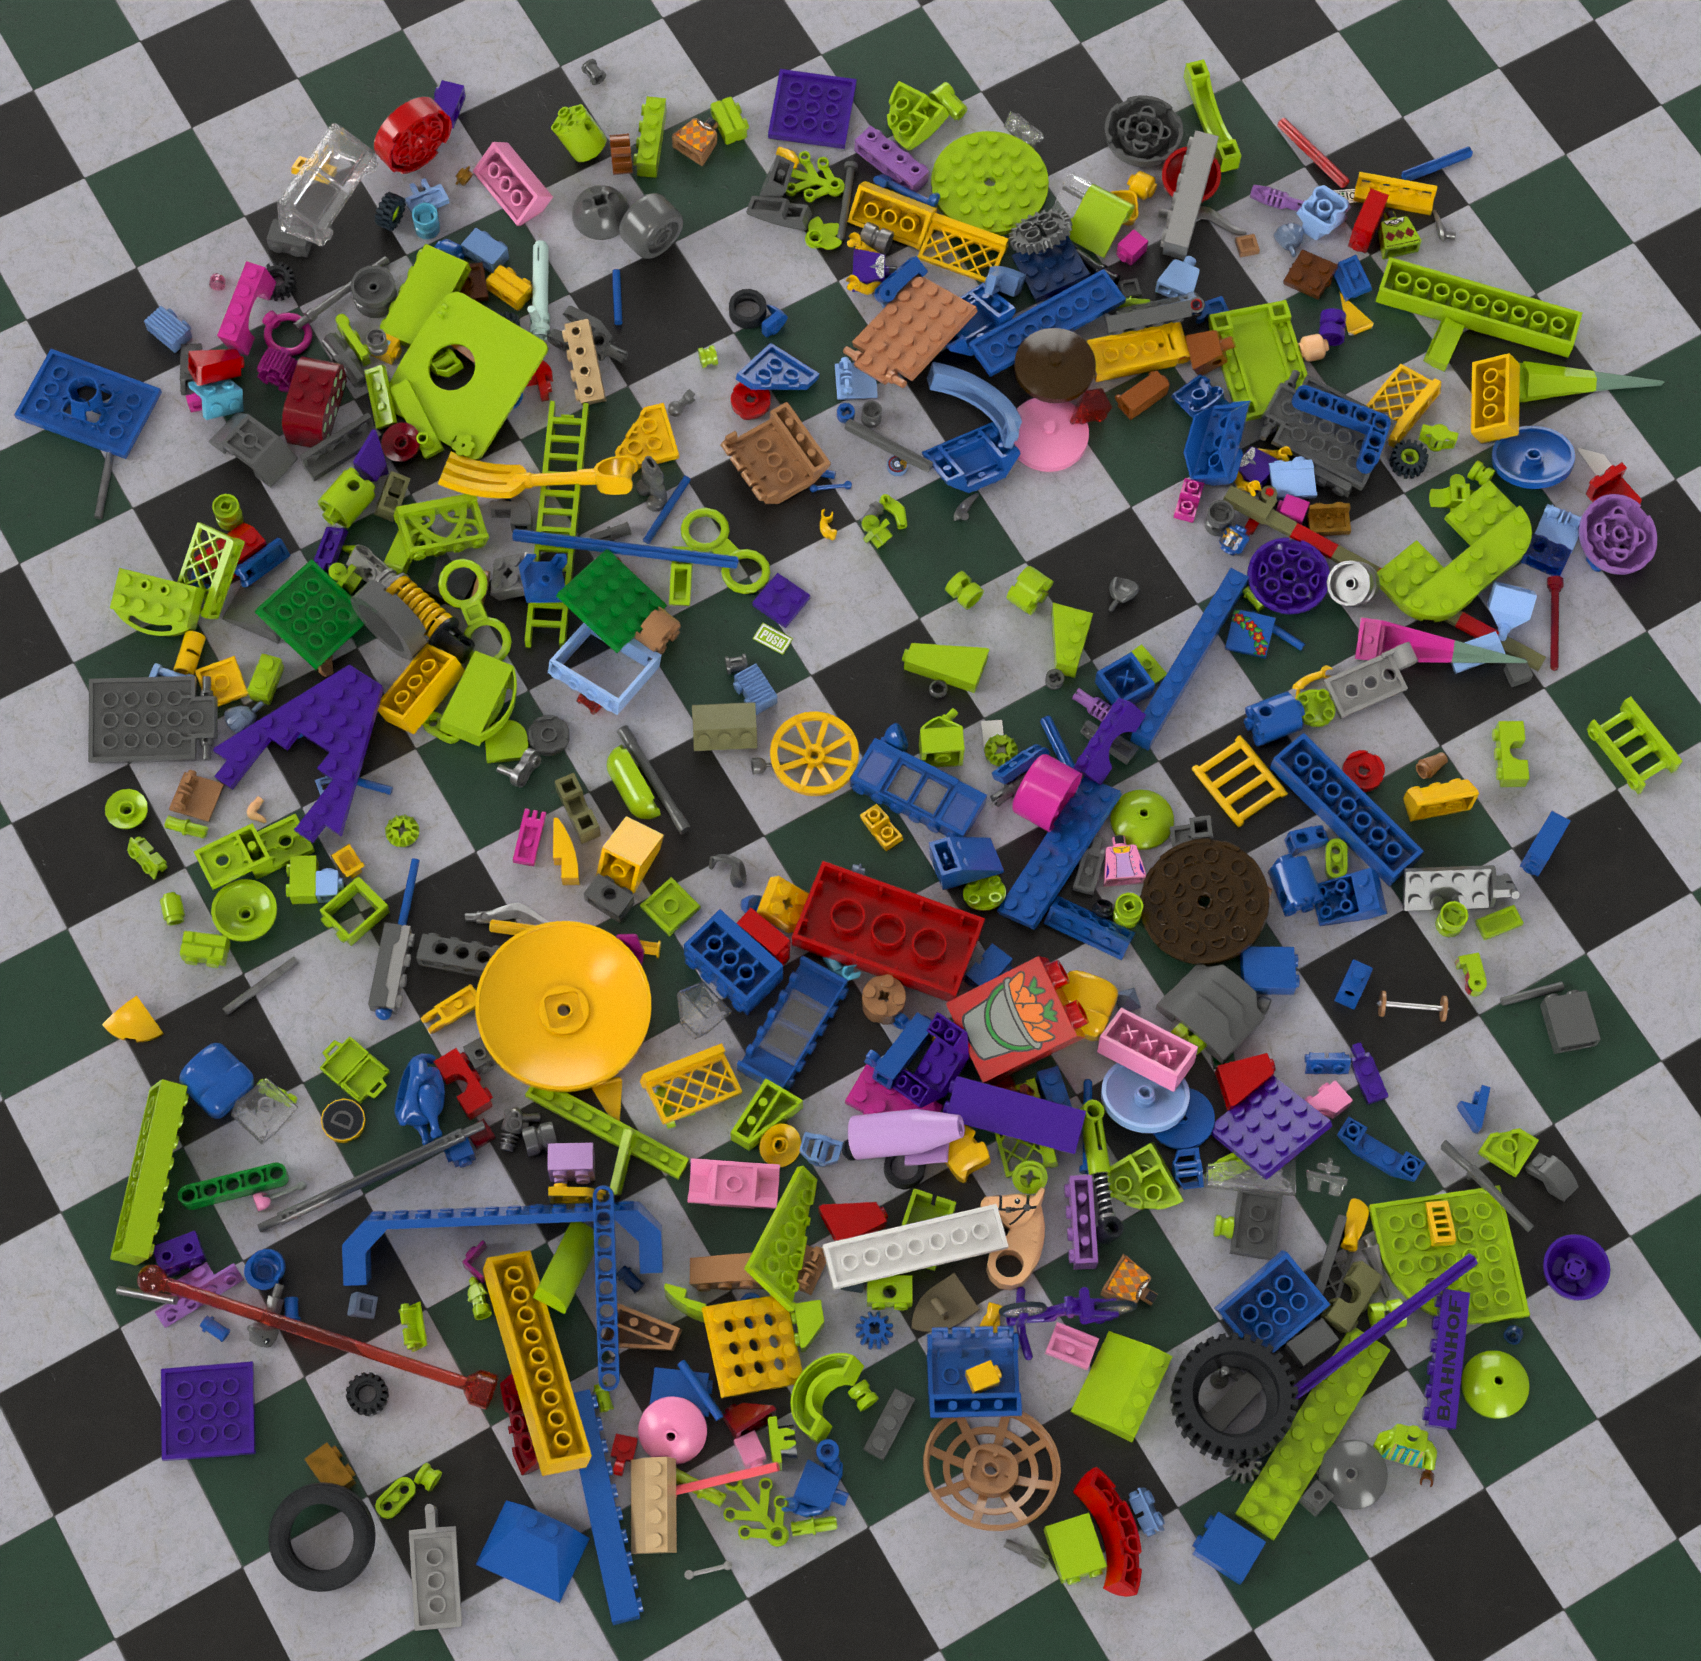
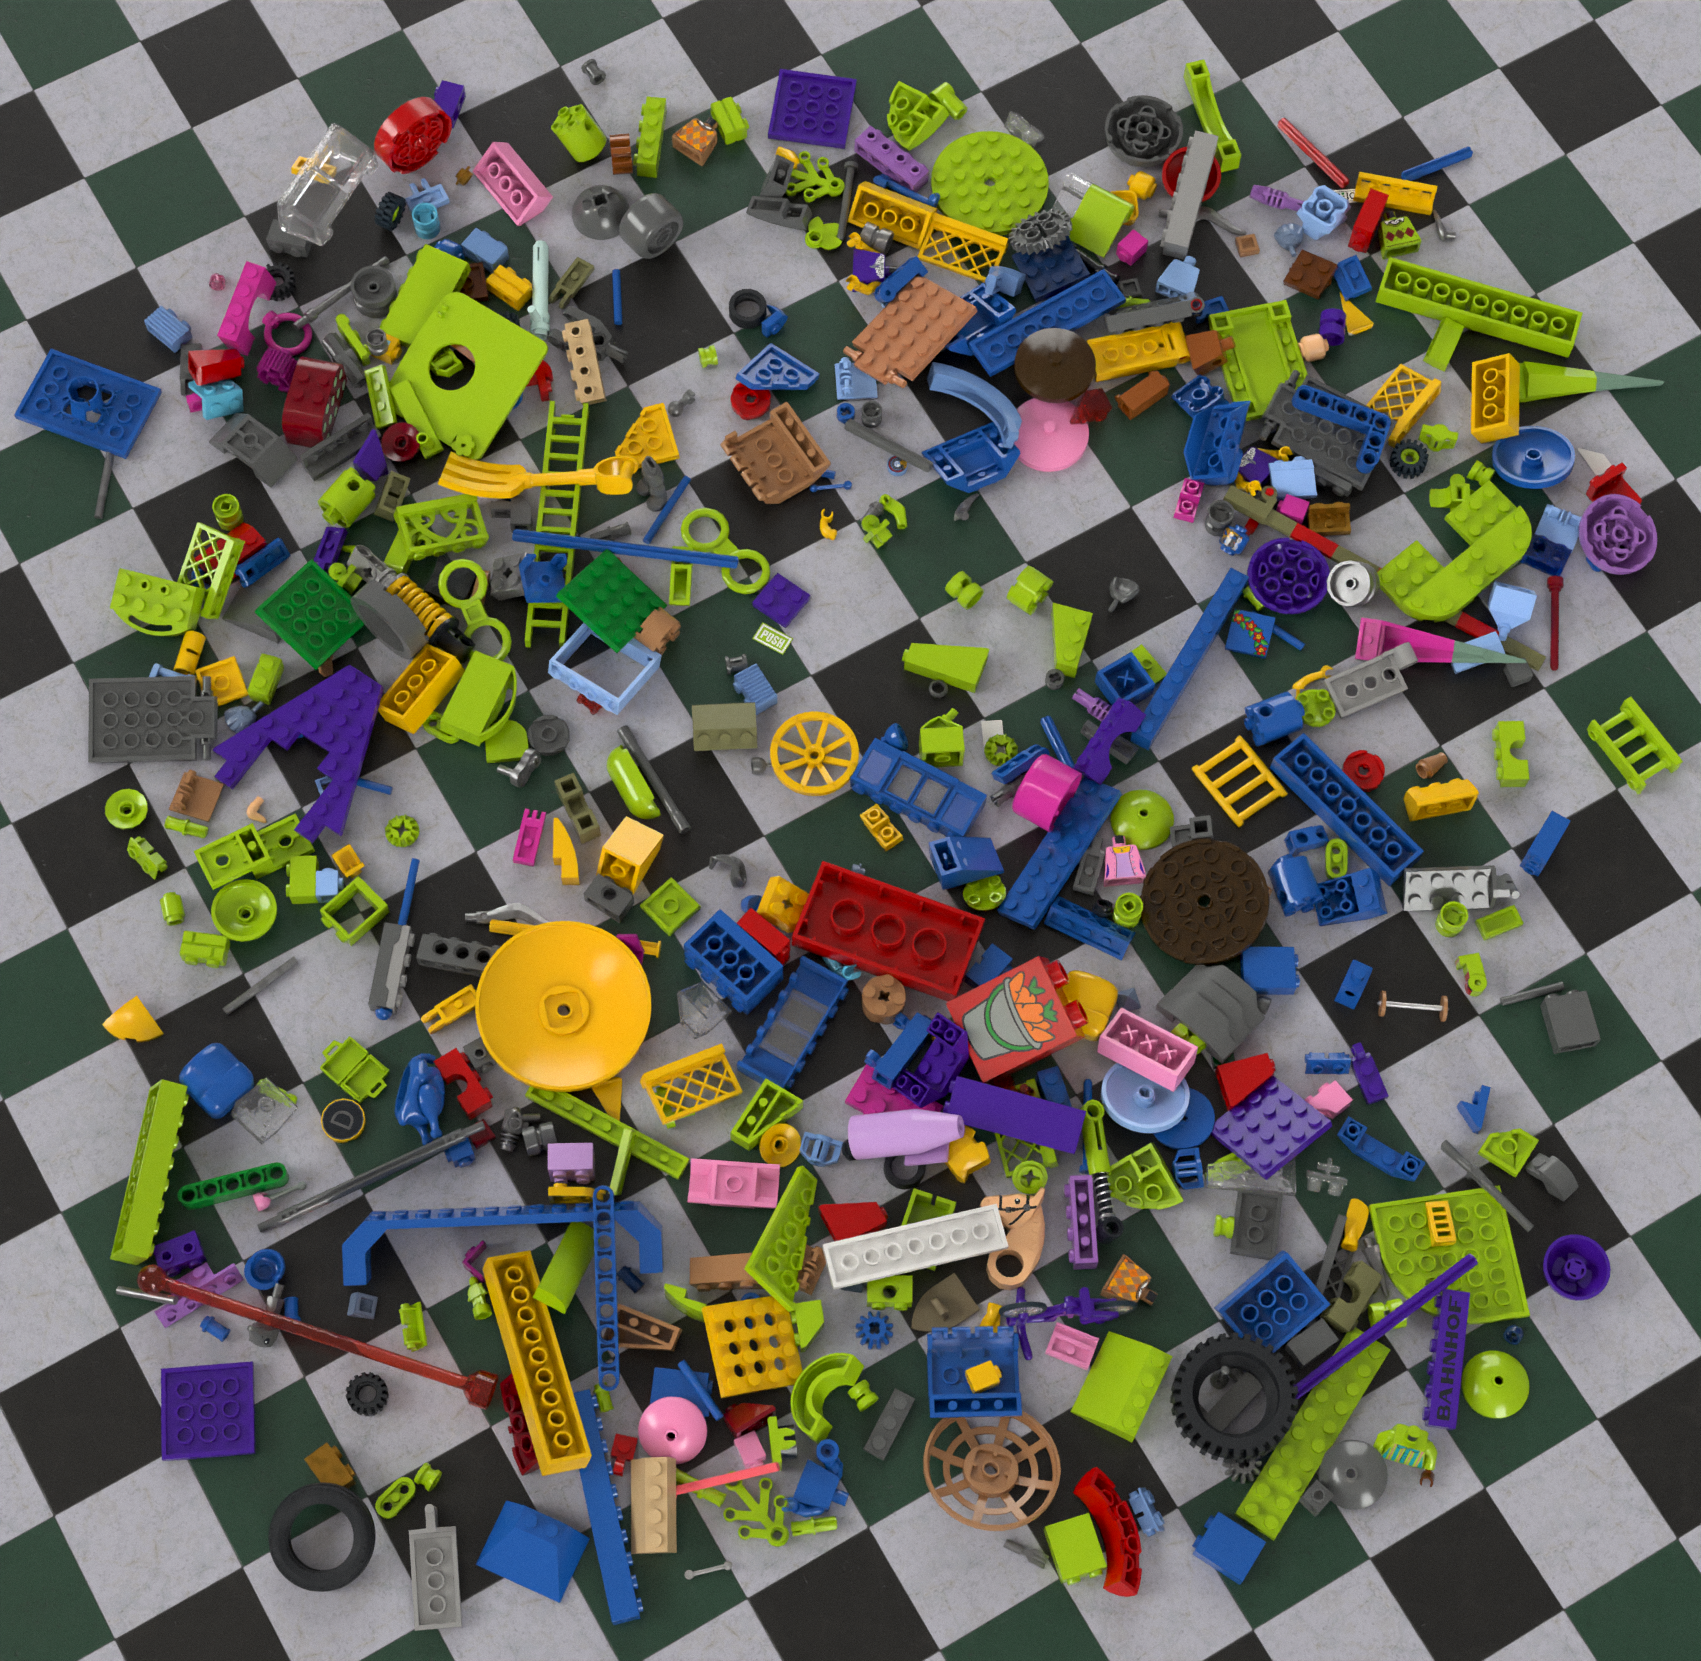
none -> olive hinge [548,257,595,310]

